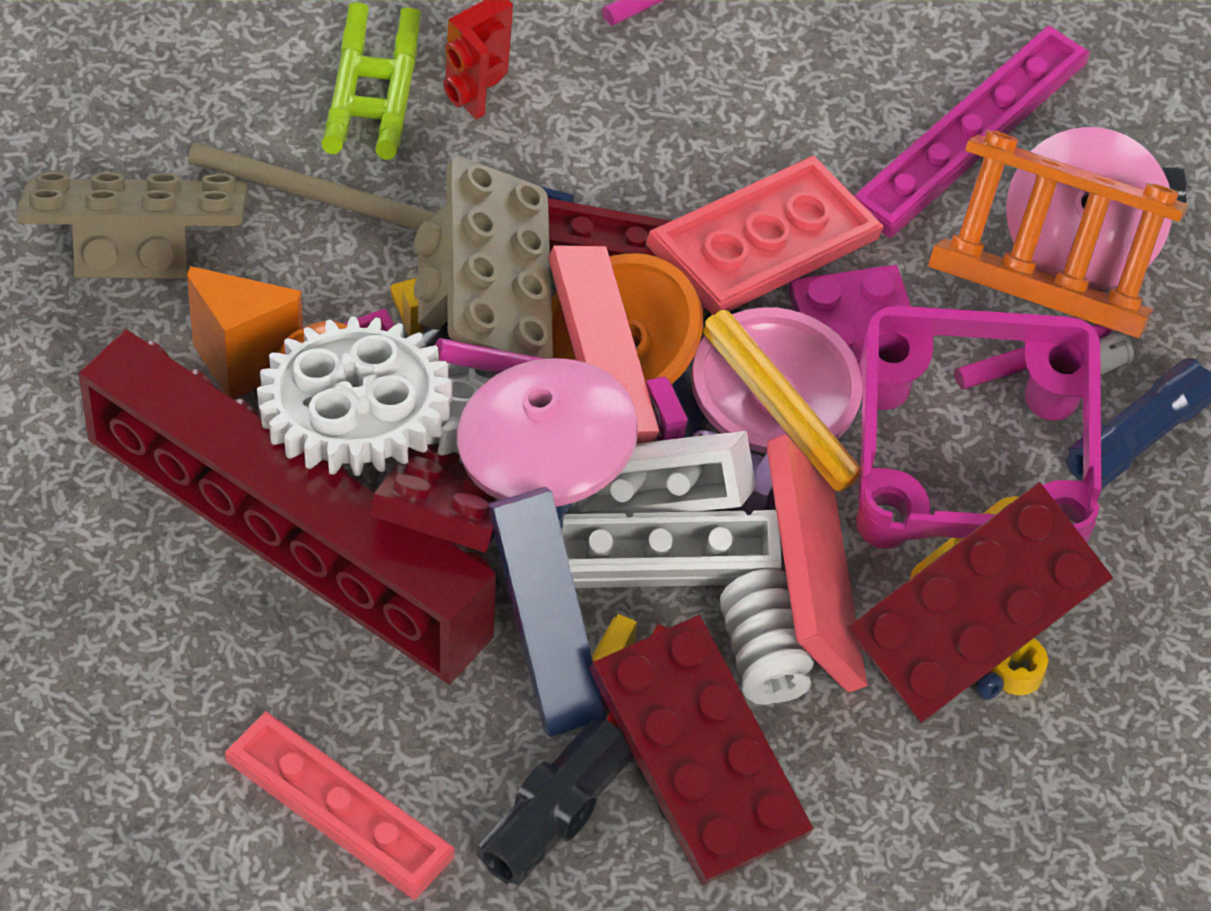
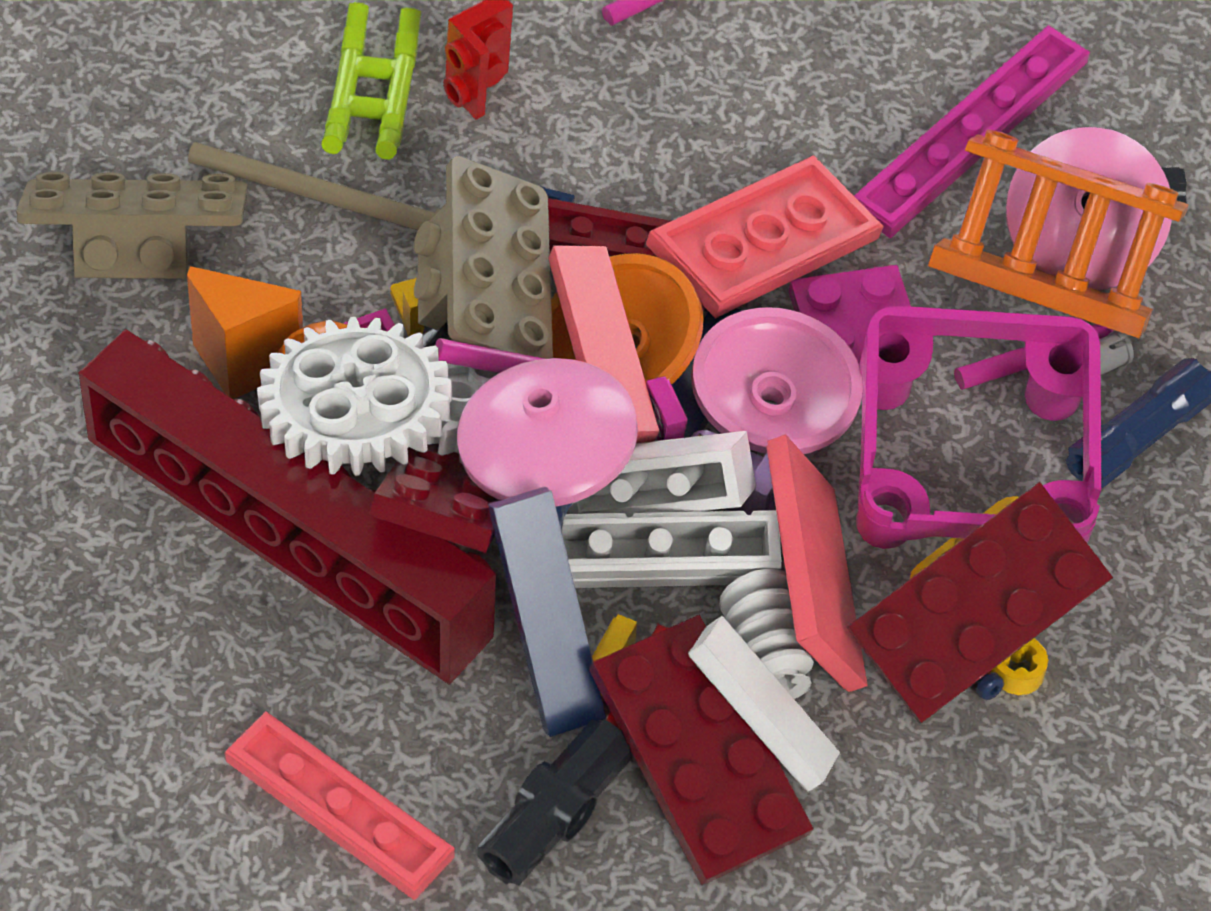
yellow axle [703,310,861,492] -> none
none -> white tile [688,616,840,792]

